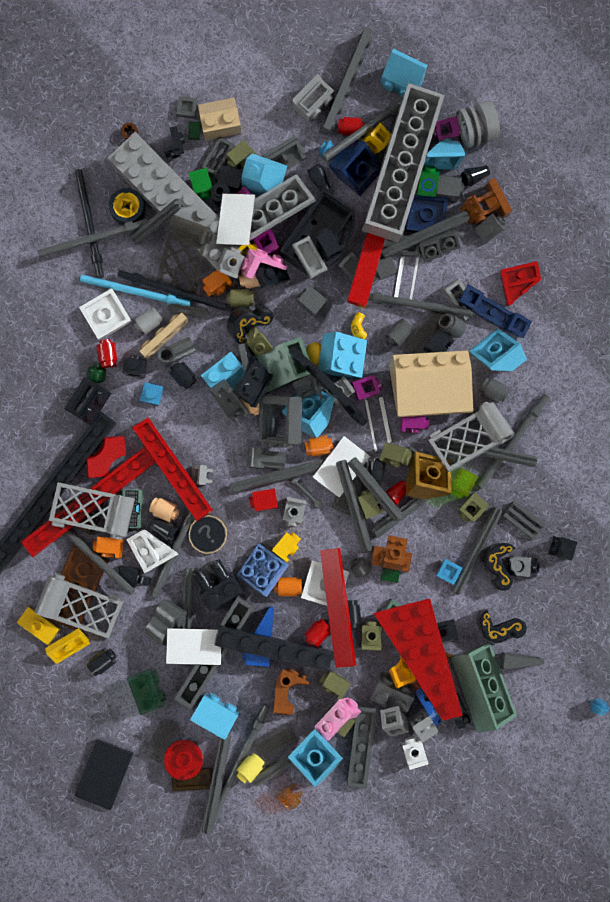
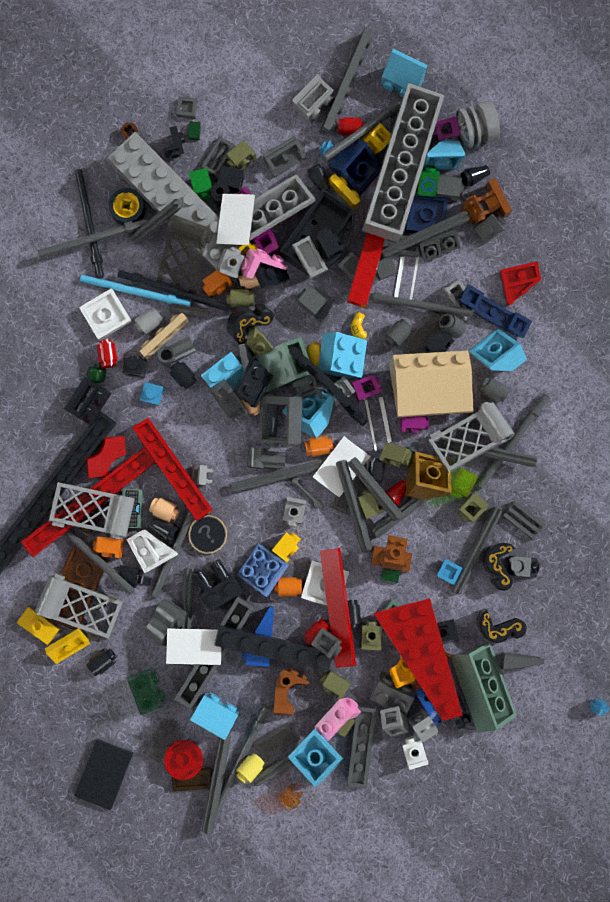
tan slope [198,98,242,141] -> none
medium azure slope [241,153,287,196] -> none
red brick [249,488,278,512] -> none
dark grey piece [350,557,371,578] -> none
black brick [548,536,577,561] -> none
none -> dark grey bracket [311,628,342,659]
none -> yellow plate [329,174,360,210]

